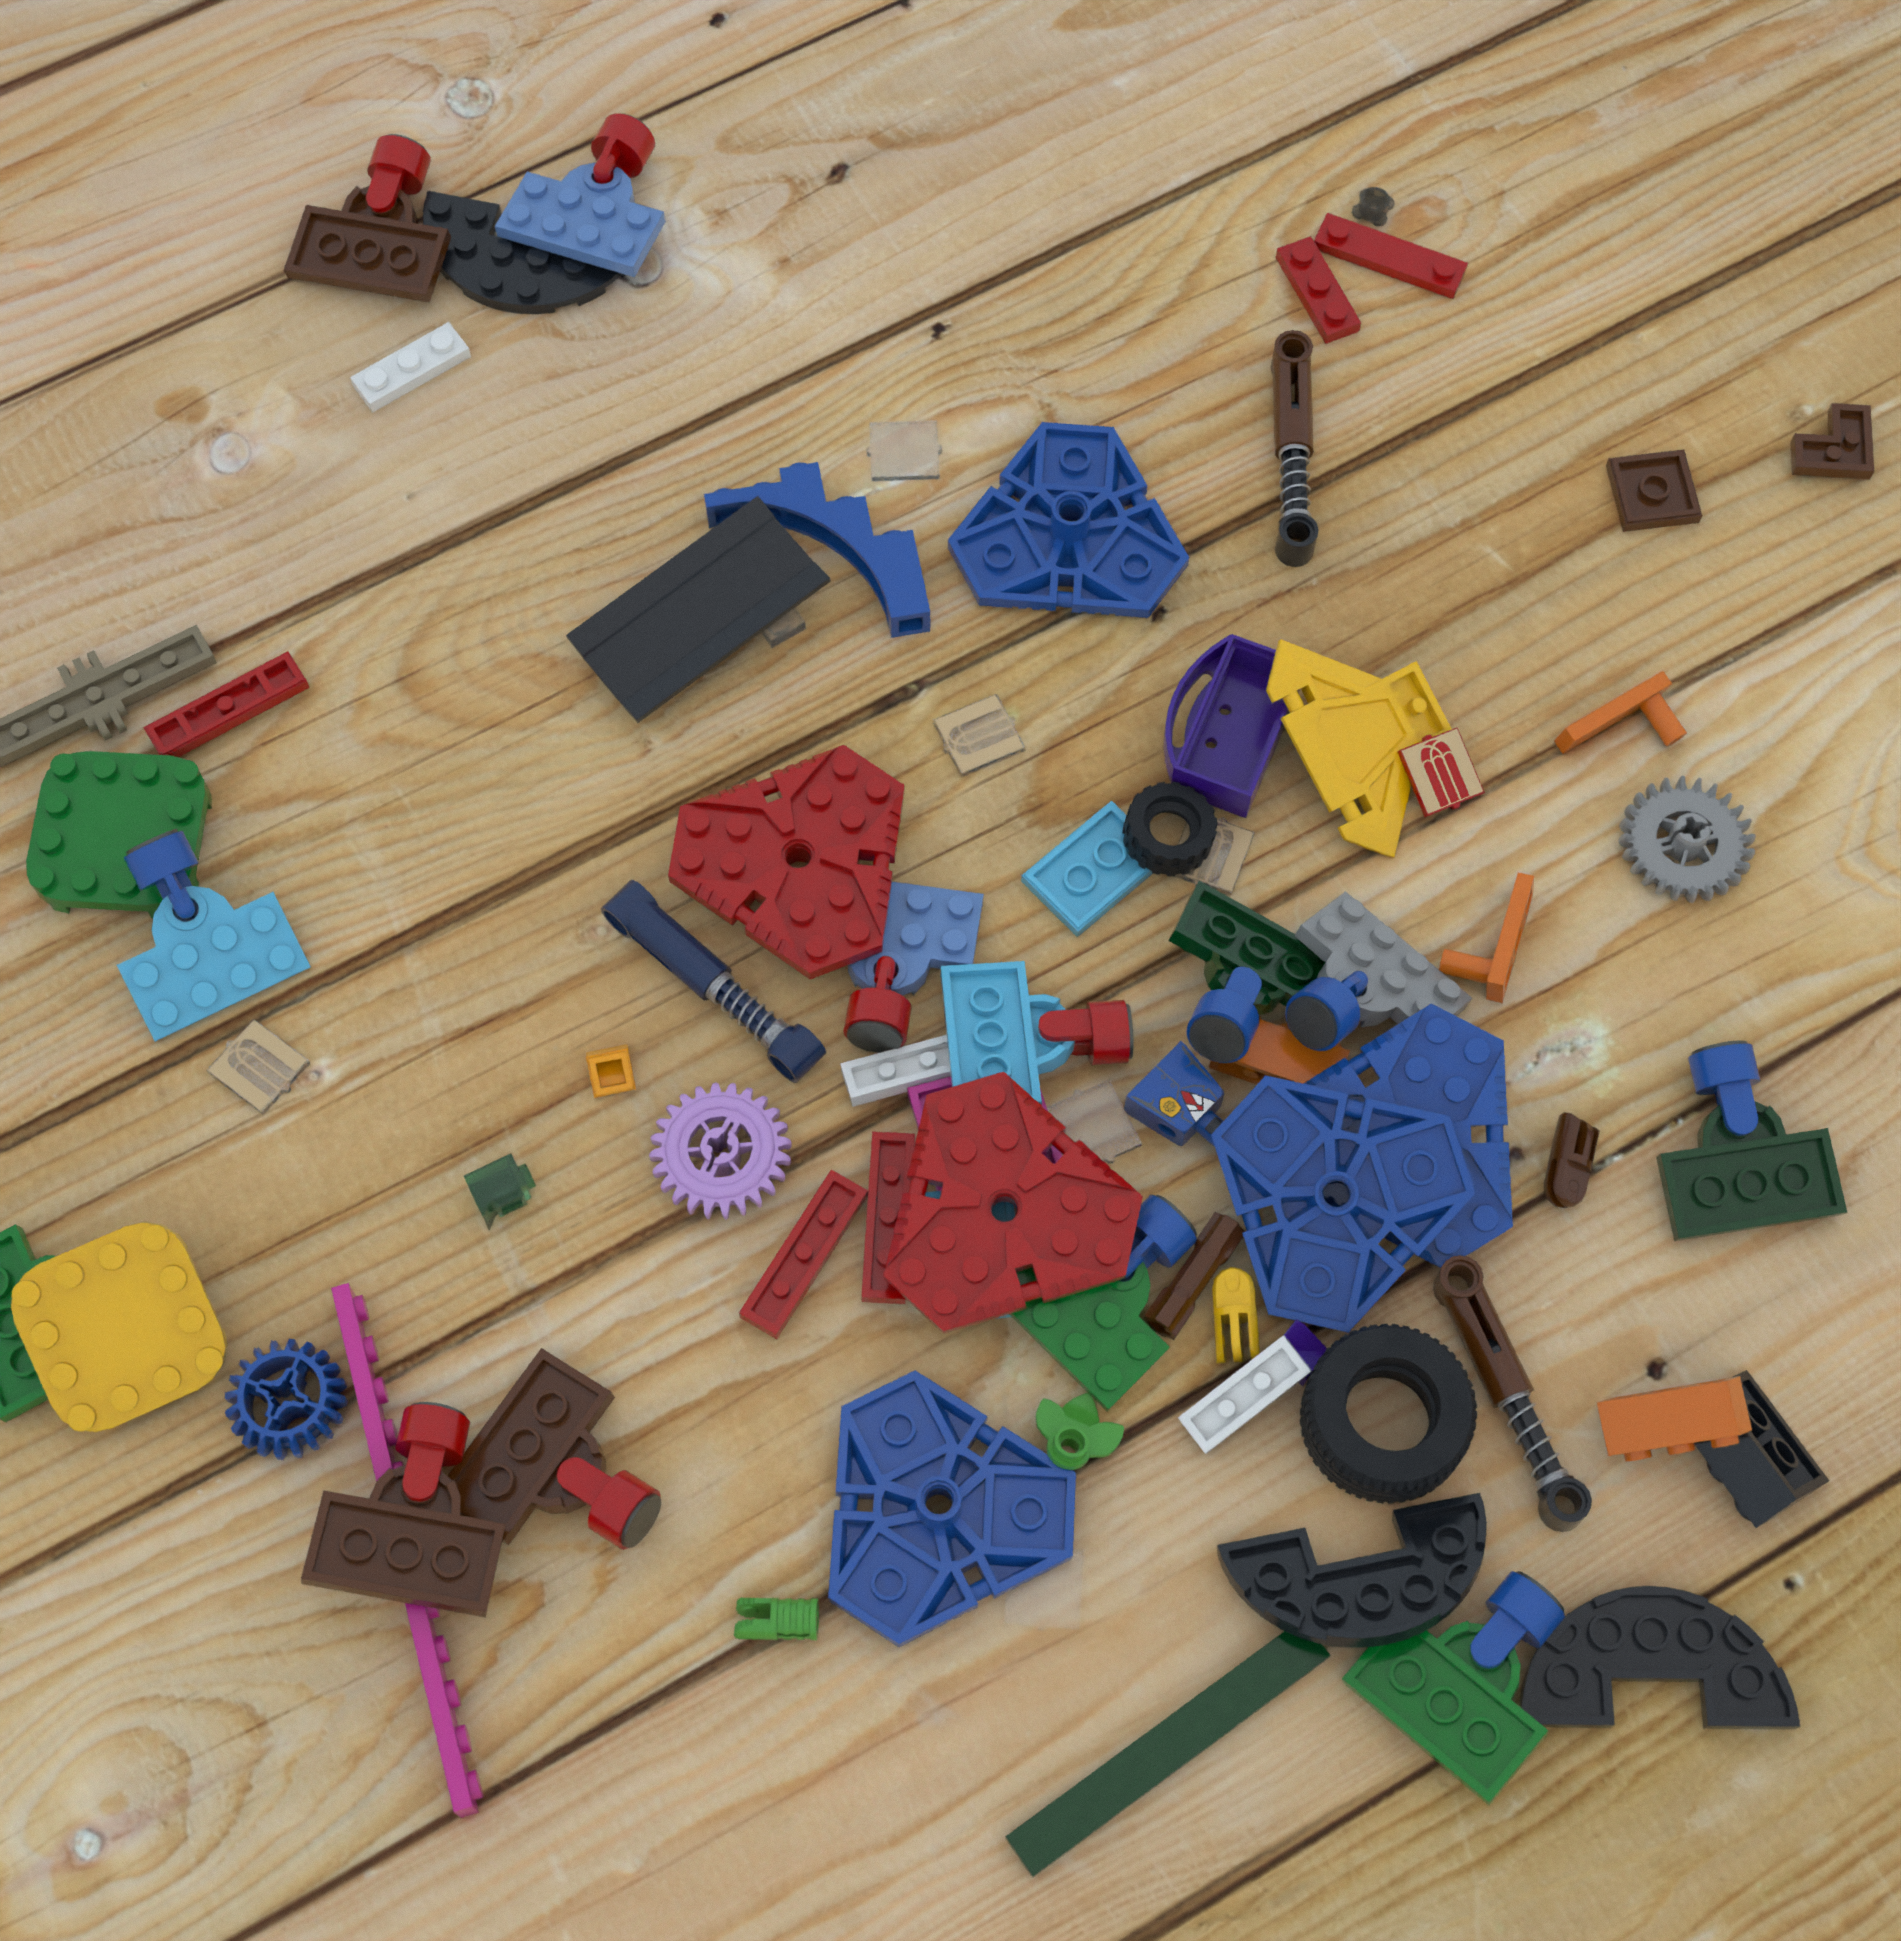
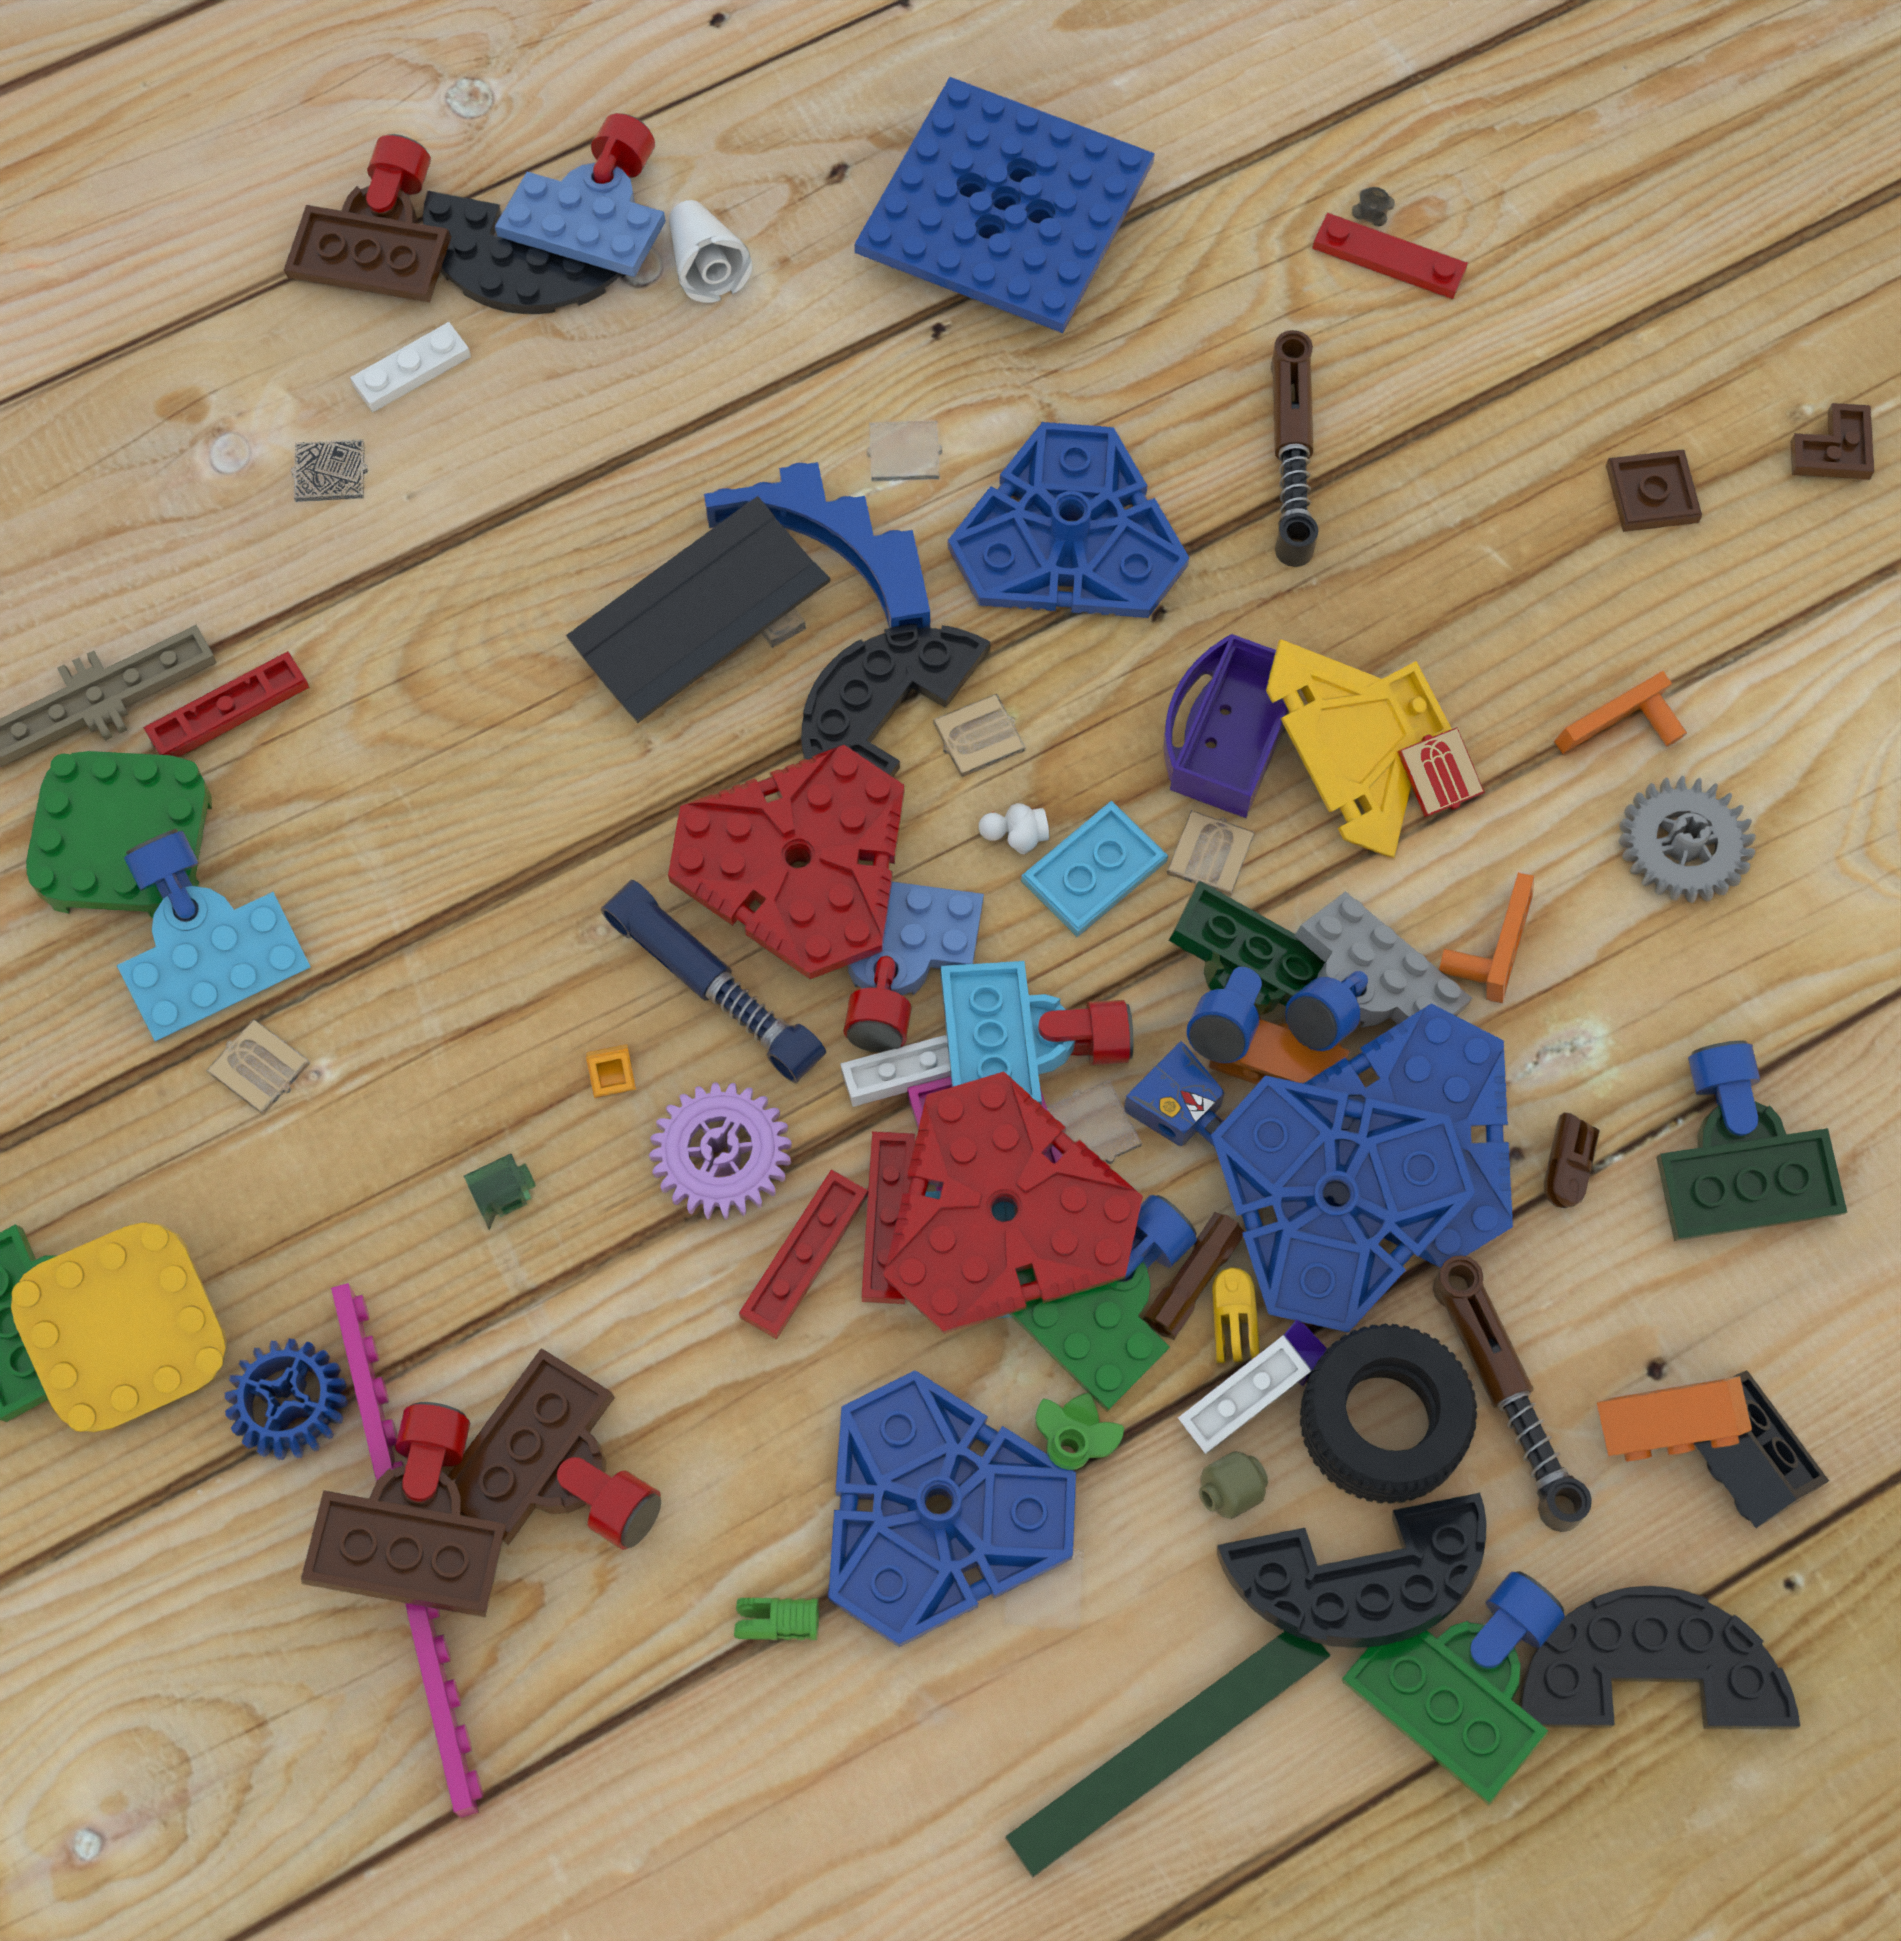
black tyre [1122,782,1218,877] -> none
red plate [1276,236,1361,344] -> none
none -> clear piece [291,439,368,502]
none -> white cone [669,200,753,303]
none -> black plate [801,624,991,777]
none -> blue plate [854,77,1155,333]
none -> white animal [979,803,1049,854]
none -> olive head [1199,1451,1268,1519]

